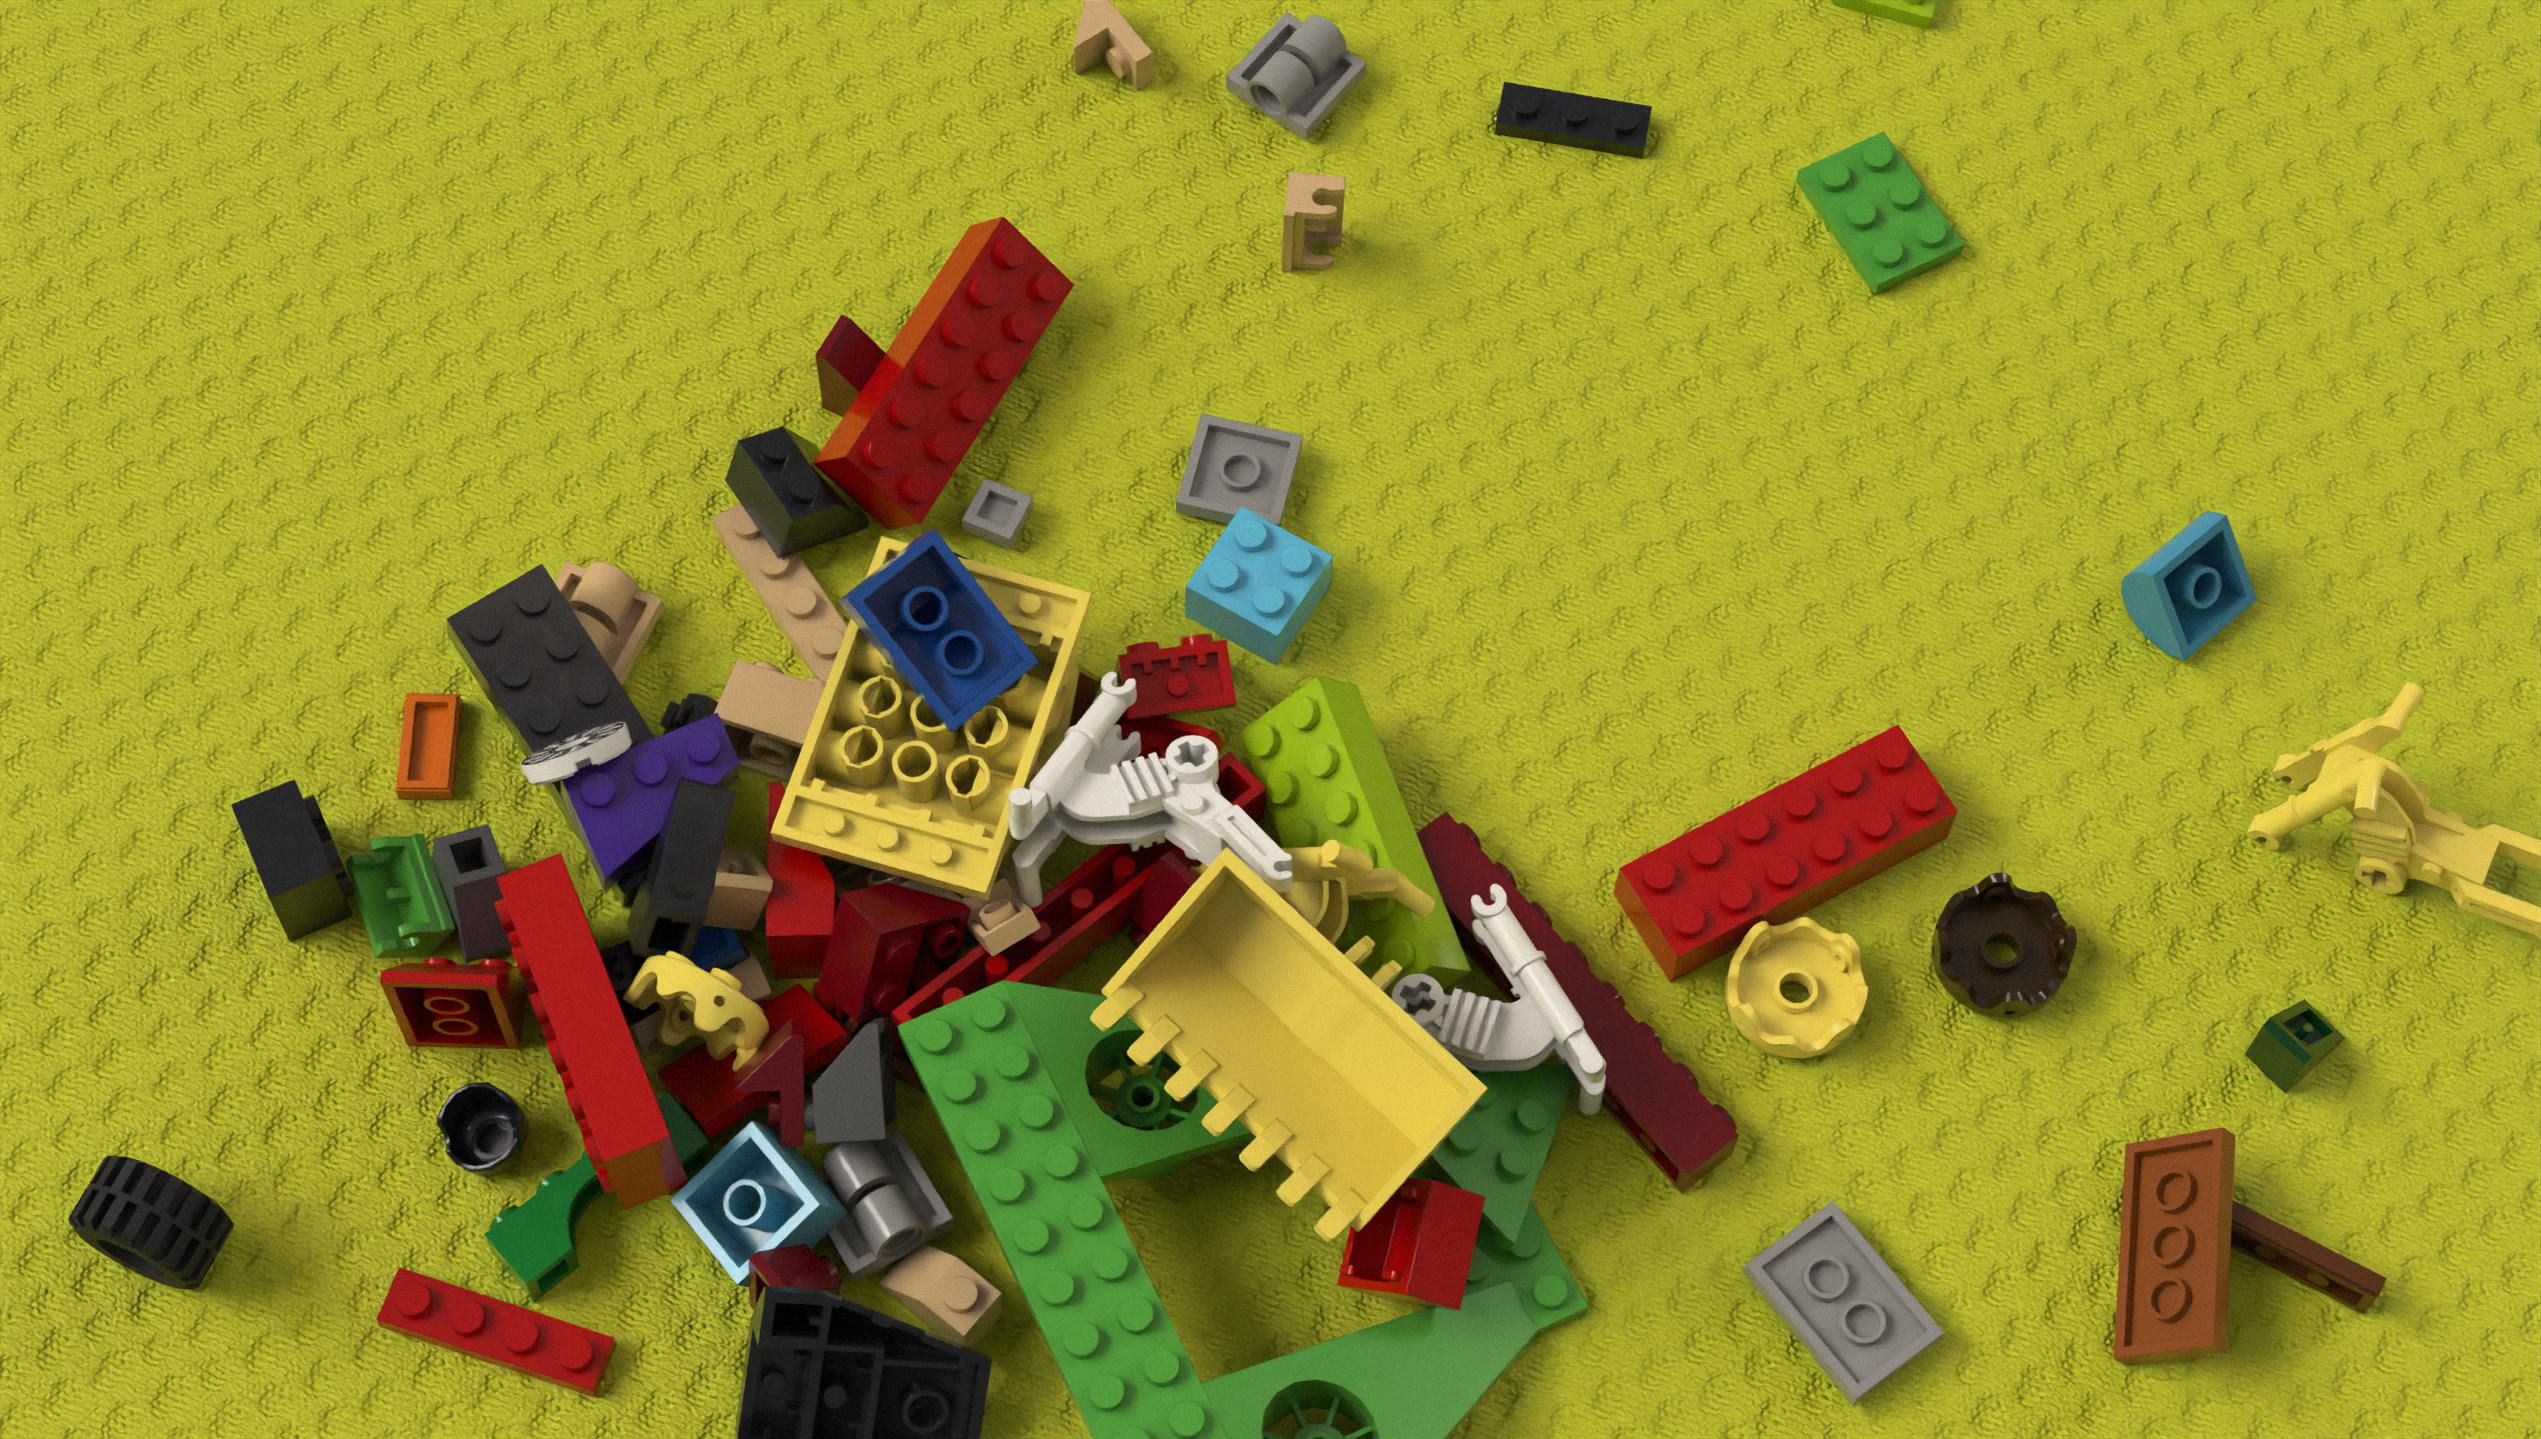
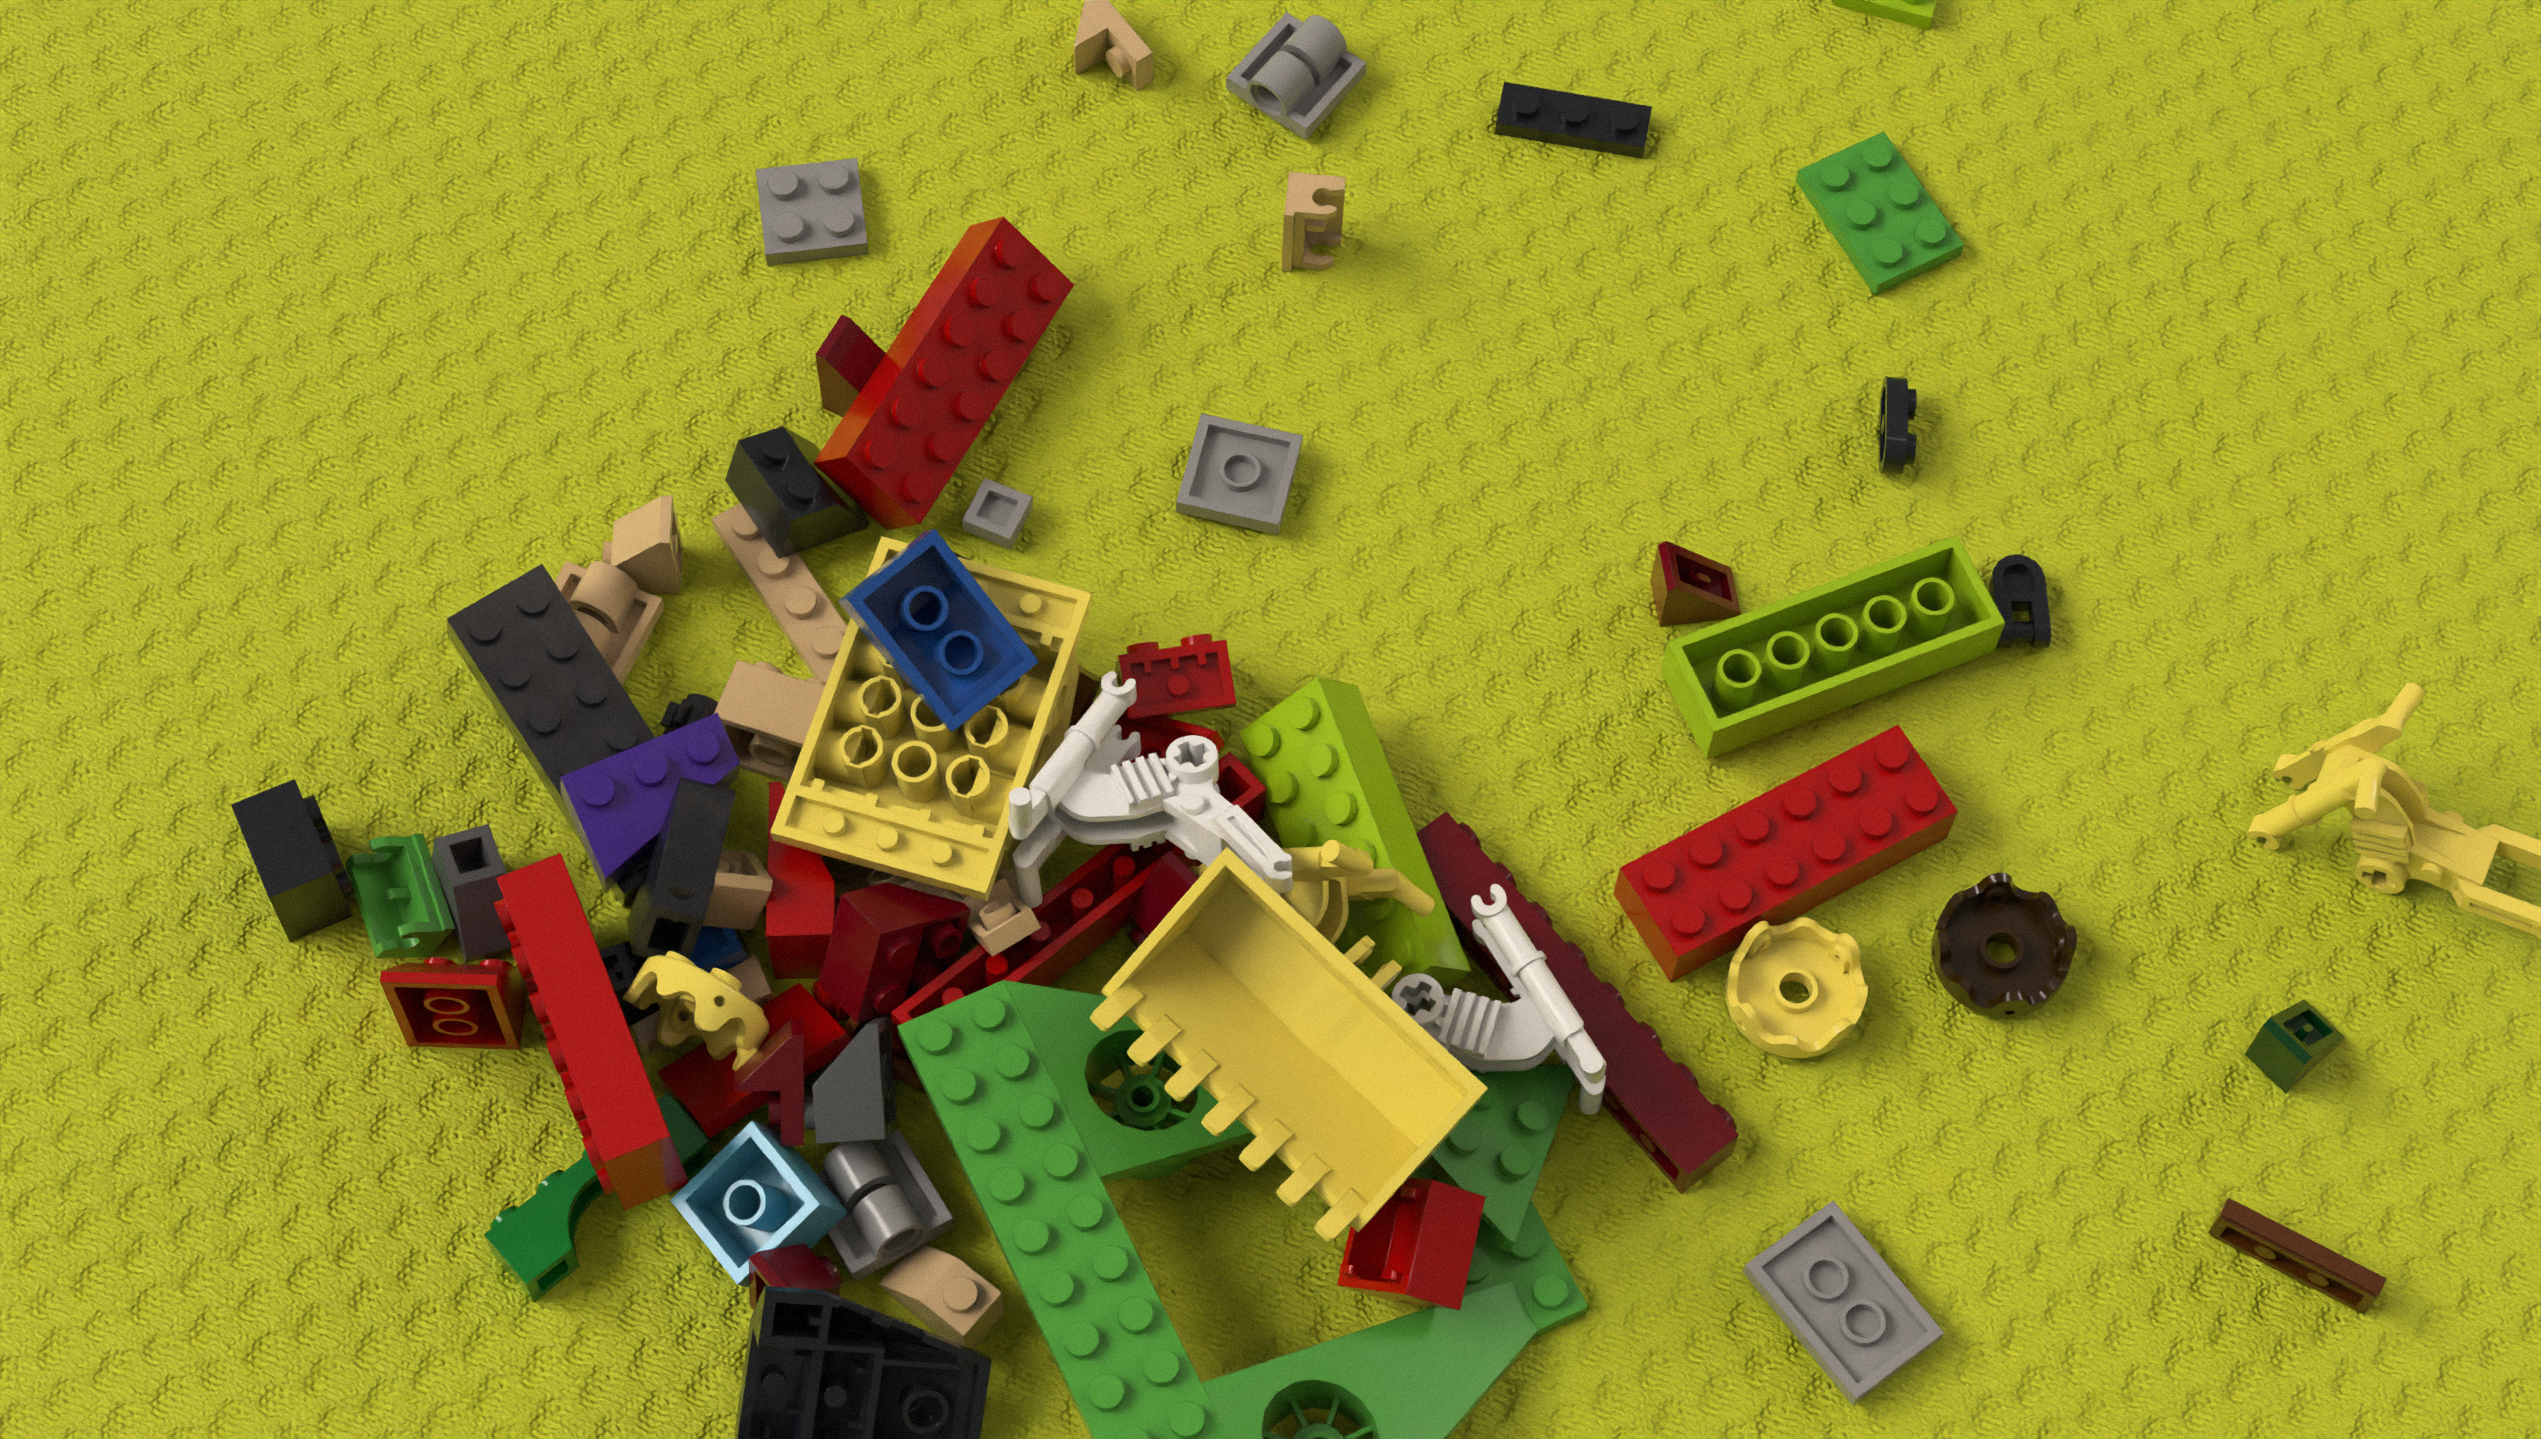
black tyre [68,1156,234,1290] -> none
red plate [376,1267,617,1398] -> none
orange tile [396,693,463,800] -> none
black hair [437,1082,529,1175] -> none
white tile [520,722,632,785] -> none
medium azure brick [1185,506,1333,665] -> none
dark orange plate [2114,1127,2236,1366] -> none
dark azure brick [2121,512,2257,661] -> none
none -> tan slope [603,496,684,594]
none -> light grey plate [756,158,869,266]
none -> slope [1650,541,1741,627]
none -> lime brick [1661,535,2005,760]
none -> black plate [1879,376,1917,474]
none -> black plate [1989,554,2051,648]

